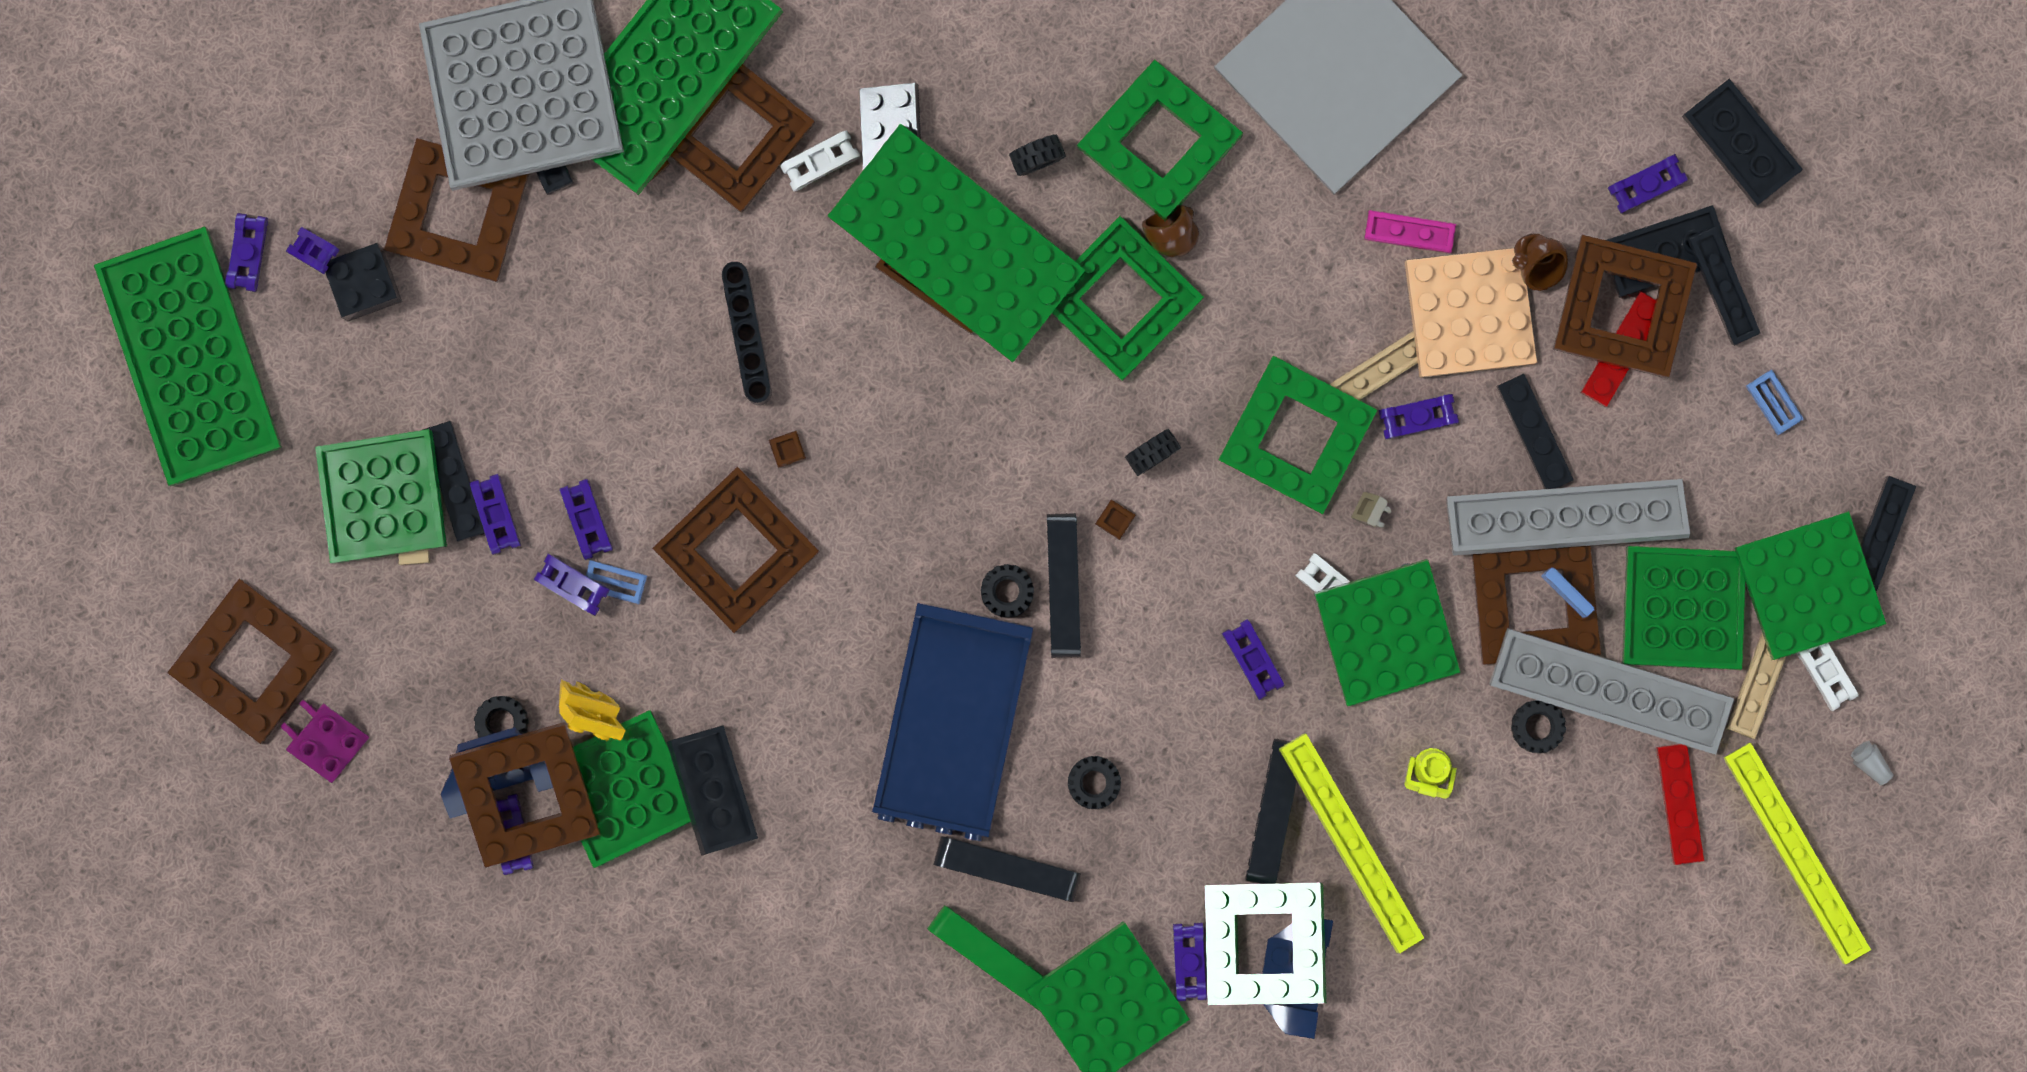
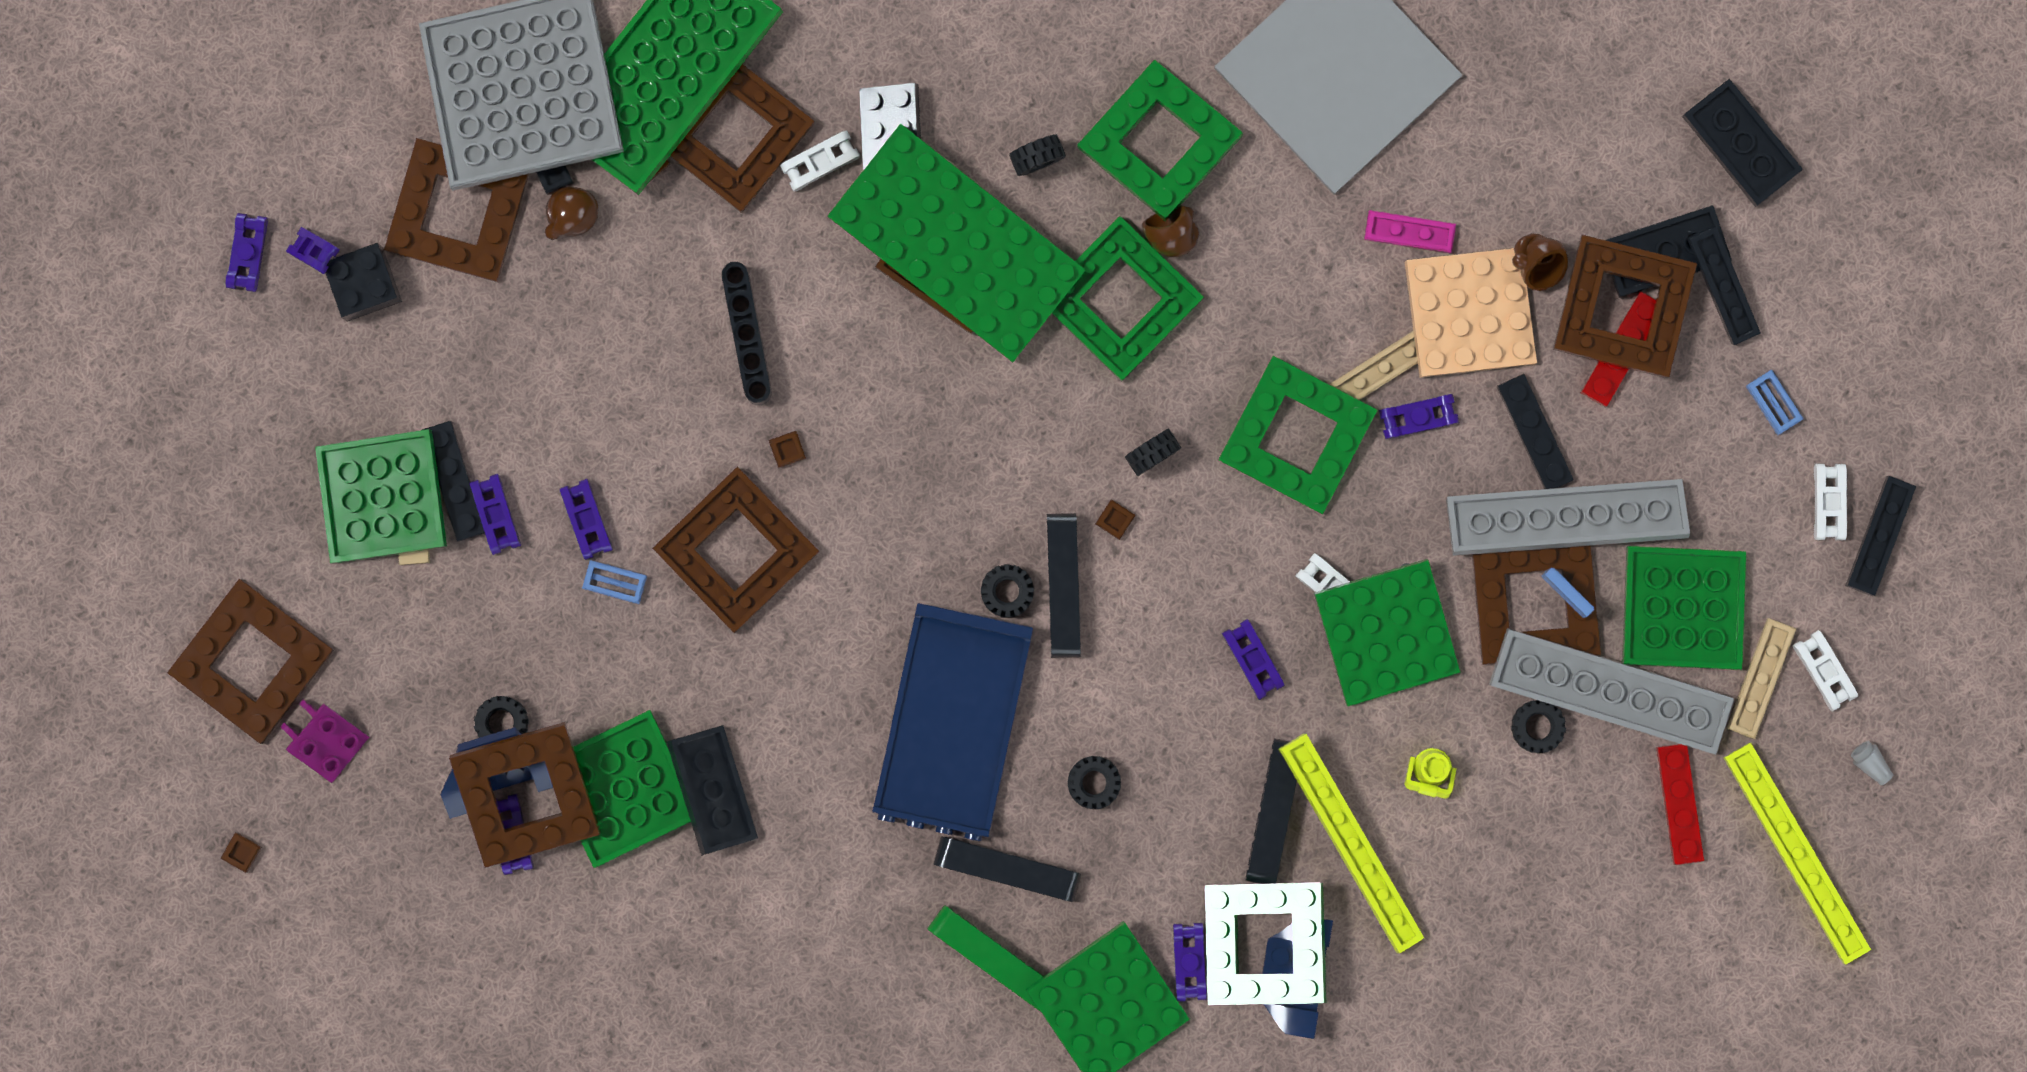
green plate [94,226,282,487] -> none
plate [534,553,610,616] -> none
yellow plate [559,679,626,741] -> none
dark tan tile [1351,492,1392,528] -> none
dark purple plate [1608,154,1688,214] -> none
green plate [1734,511,1886,660] -> none
none -> reddish brown tile [220,832,262,873]
none -> reddish brown piece [545,187,599,240]
none -> white plate [1814,464,1847,540]

